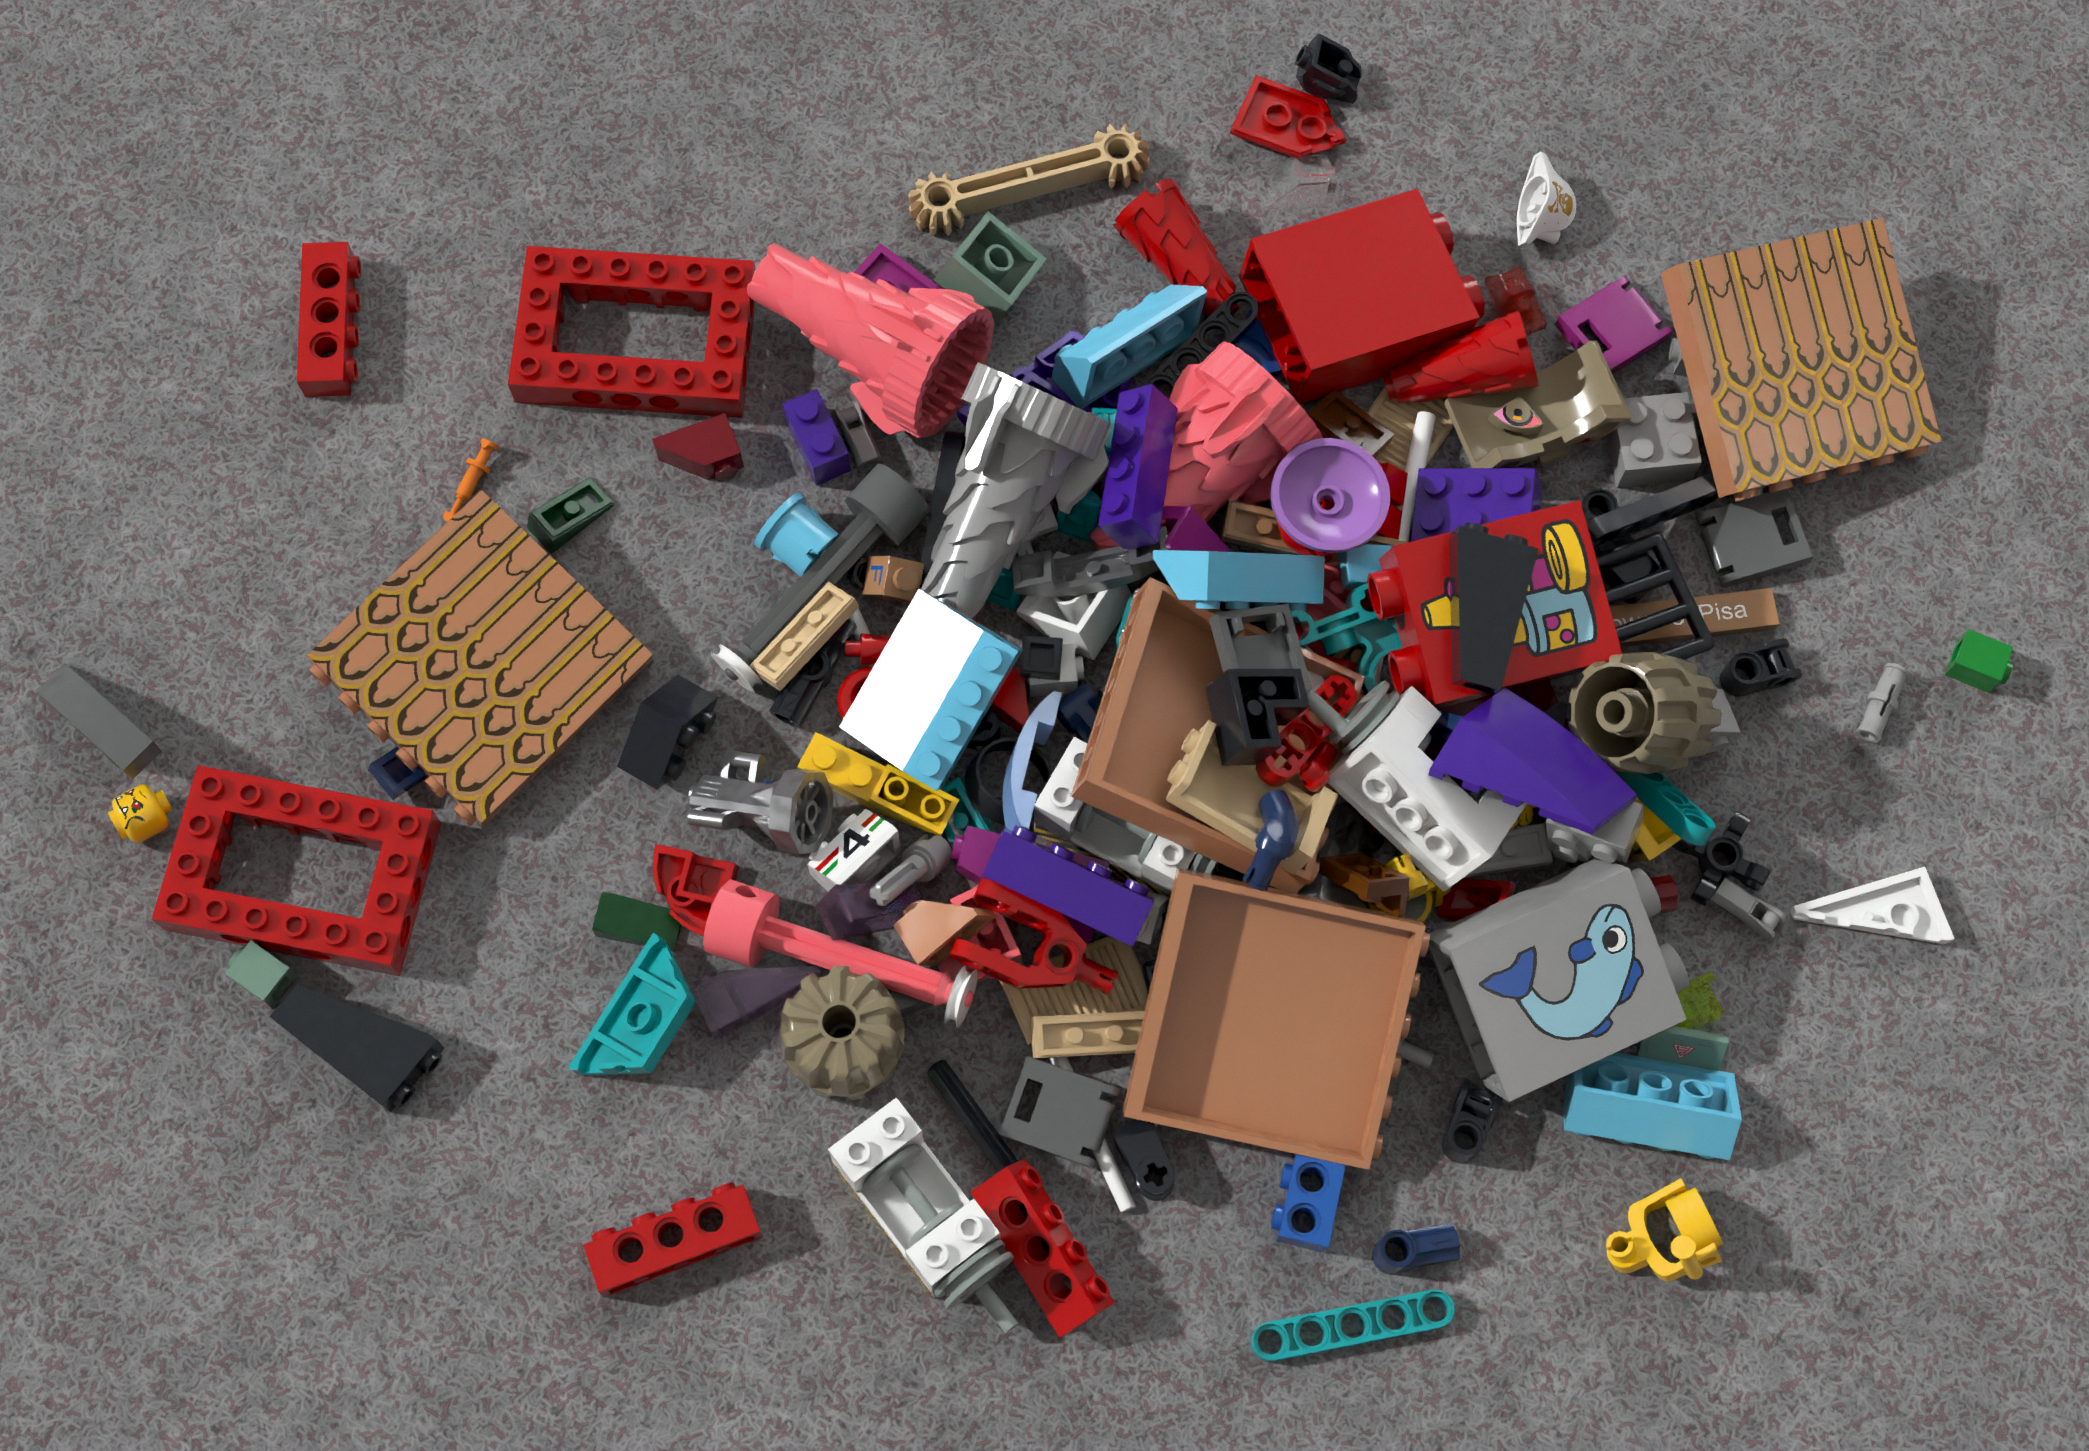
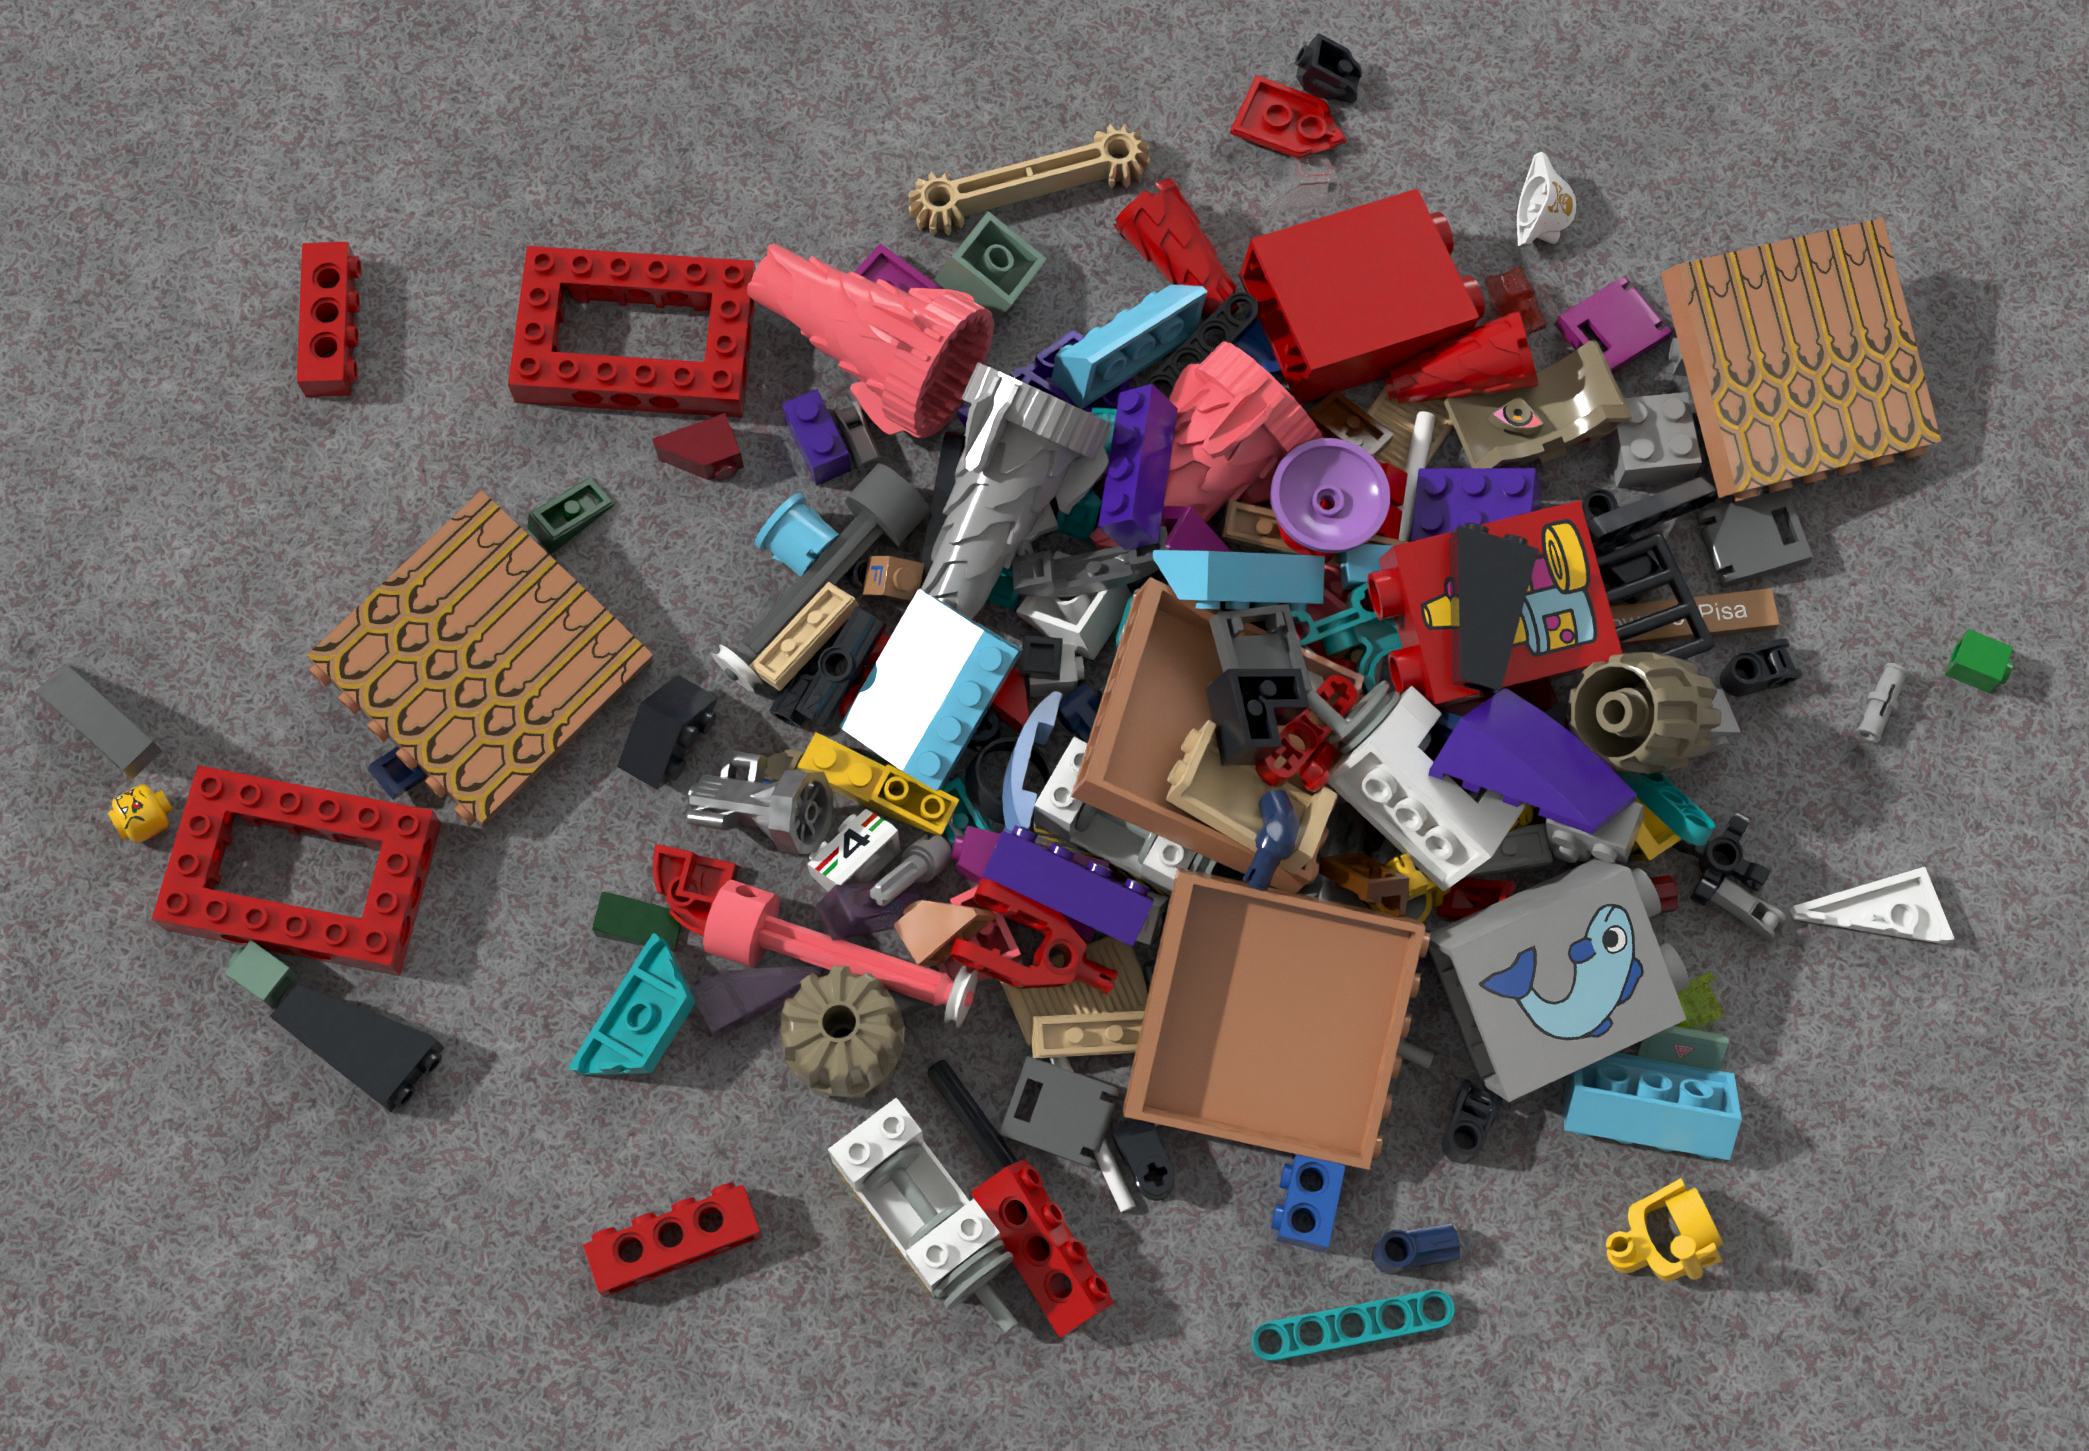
orange piece [443,438,499,522] -> none
none -> dark tan tile [763,749,805,783]
none -> black piece [795,606,888,728]

